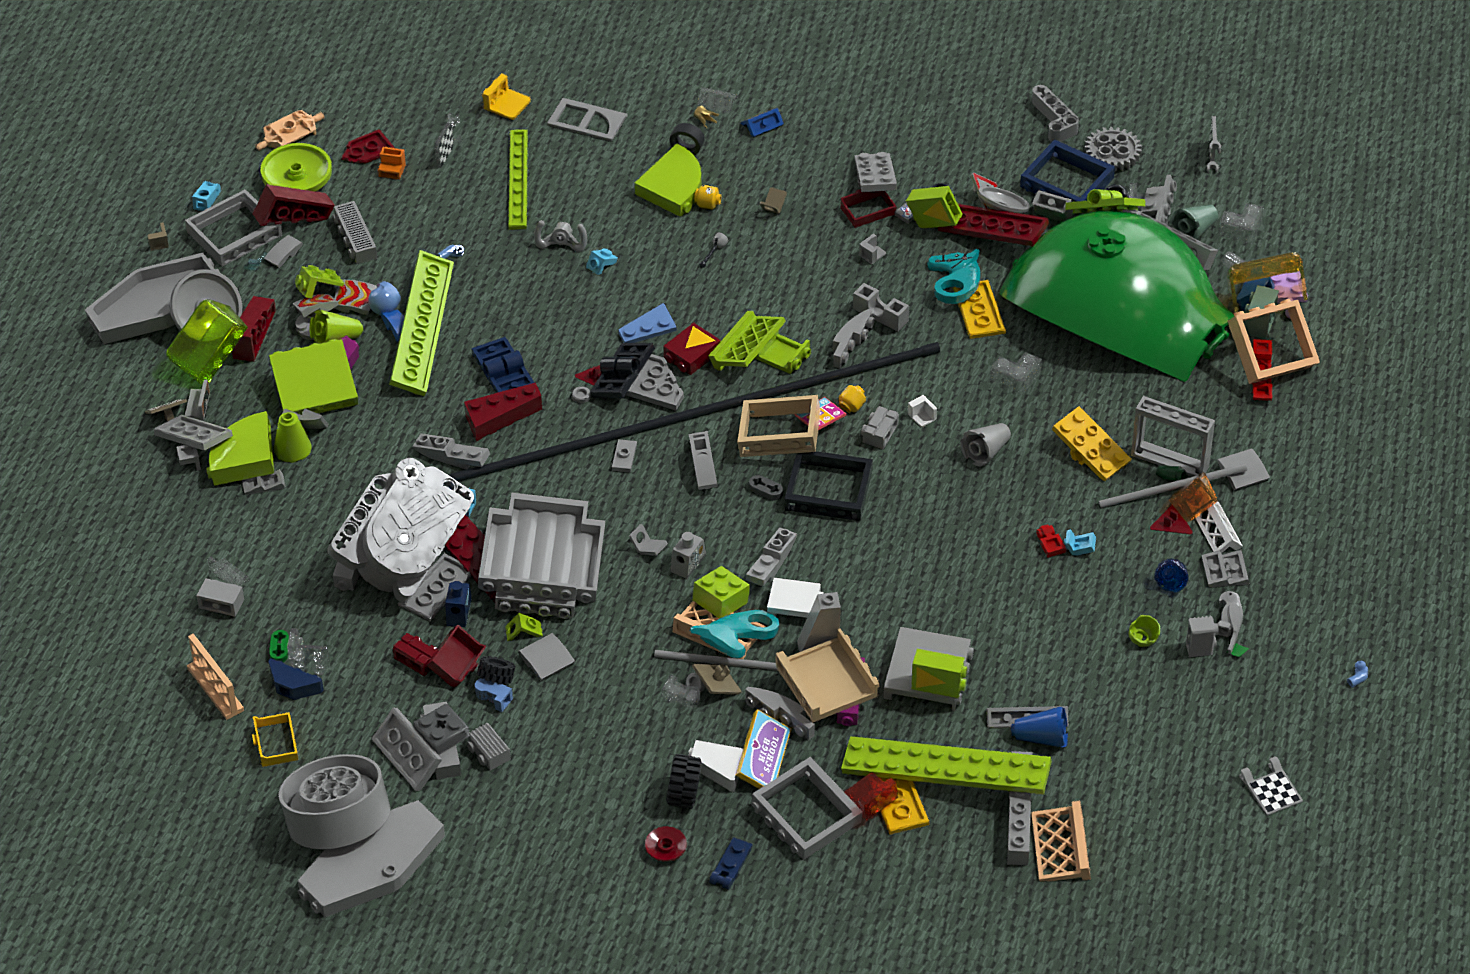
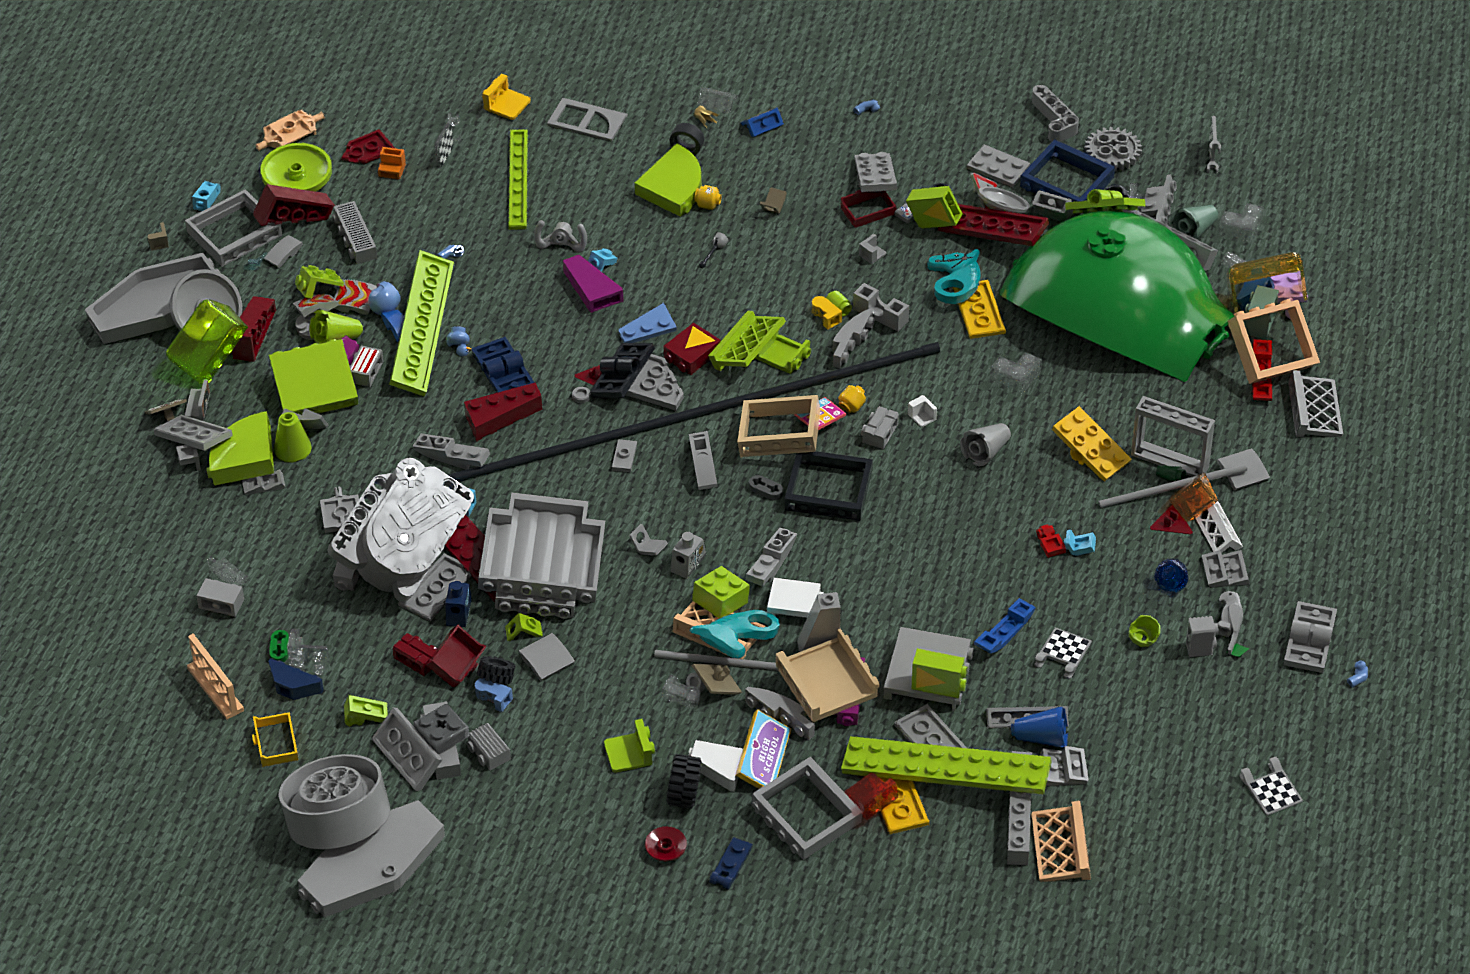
none -> light grey plate [320,486,359,533]
none -> lime plate [344,695,388,726]
none -> brick [349,345,384,387]
none -> medium blue animal [446,327,471,356]
none -> magenta slope [563,255,624,313]
none -> lime bracket [604,719,655,773]
none -> yellow leg [812,296,842,329]
none -> lime brick [826,291,852,317]
none -> medium blue arm [853,100,880,115]
none -> light grey tile [894,704,967,748]
none -> light grey plate [967,145,1030,187]
none -> blue slope [974,598,1036,653]
none -> flag [1034,627,1092,679]
none -> light grey slope [1040,746,1089,786]
none -> light grey plate [1284,601,1337,673]
none -> light grey fence [1288,370,1343,437]

